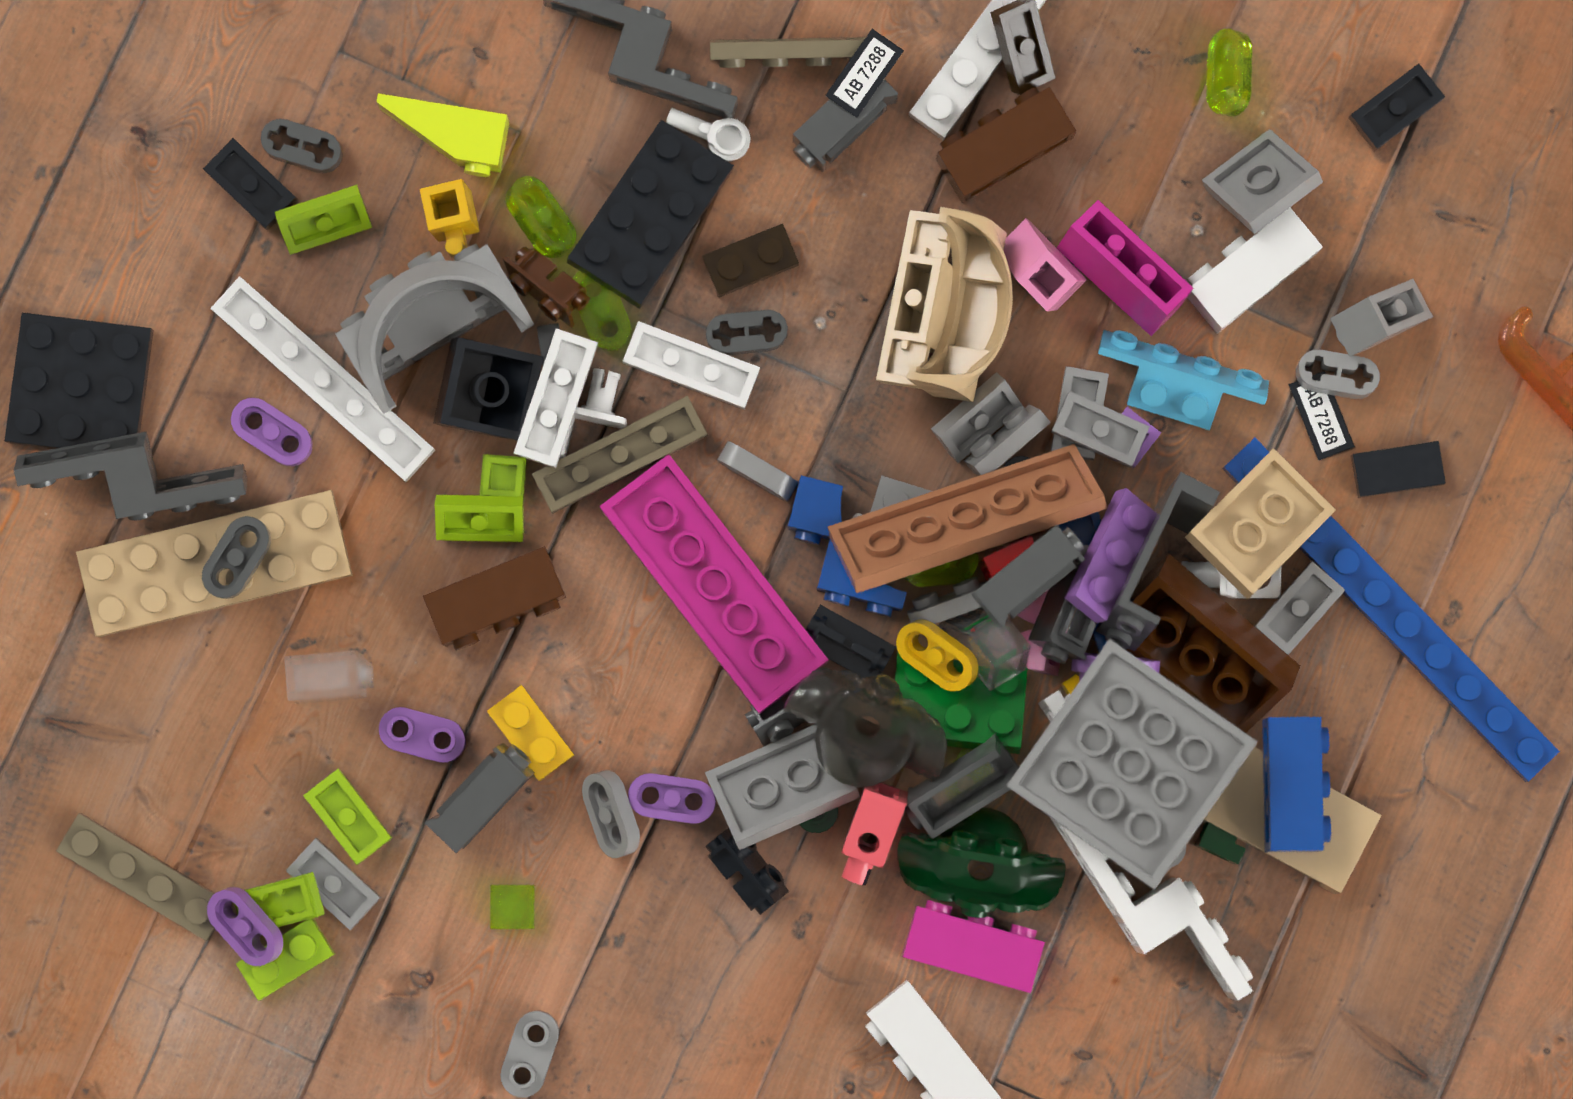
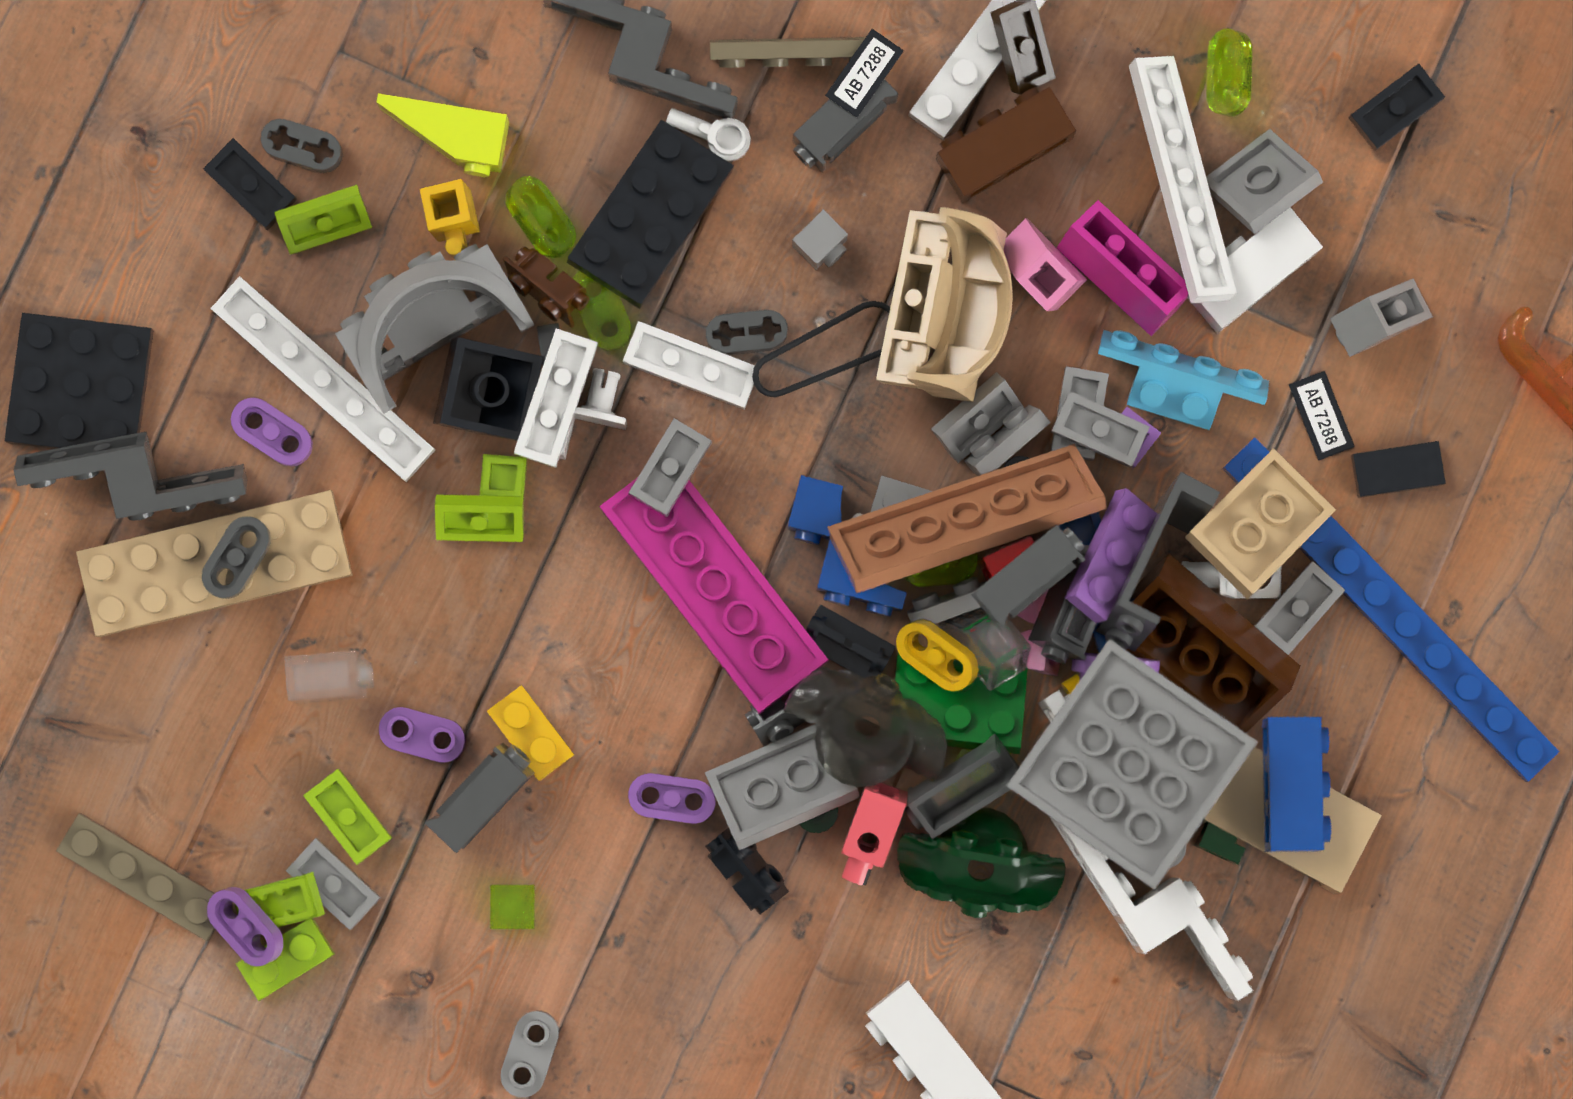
reddish brown brick [423,546,567,651] -> none
dark tan plate [532,396,708,514] -> none
light grey plate [582,770,640,858] -> none
dark brown plate [702,223,799,298] -> none
light grey beam [717,441,799,502] -> none
dark pink brick [902,900,1045,993] -> none
light grey beam [1295,350,1380,399] -> none
none -> light grey plate [629,418,712,517]
none -> black piece [752,301,890,398]
none -> light grey plate [792,209,848,270]
none -> white plate [1129,56,1237,303]

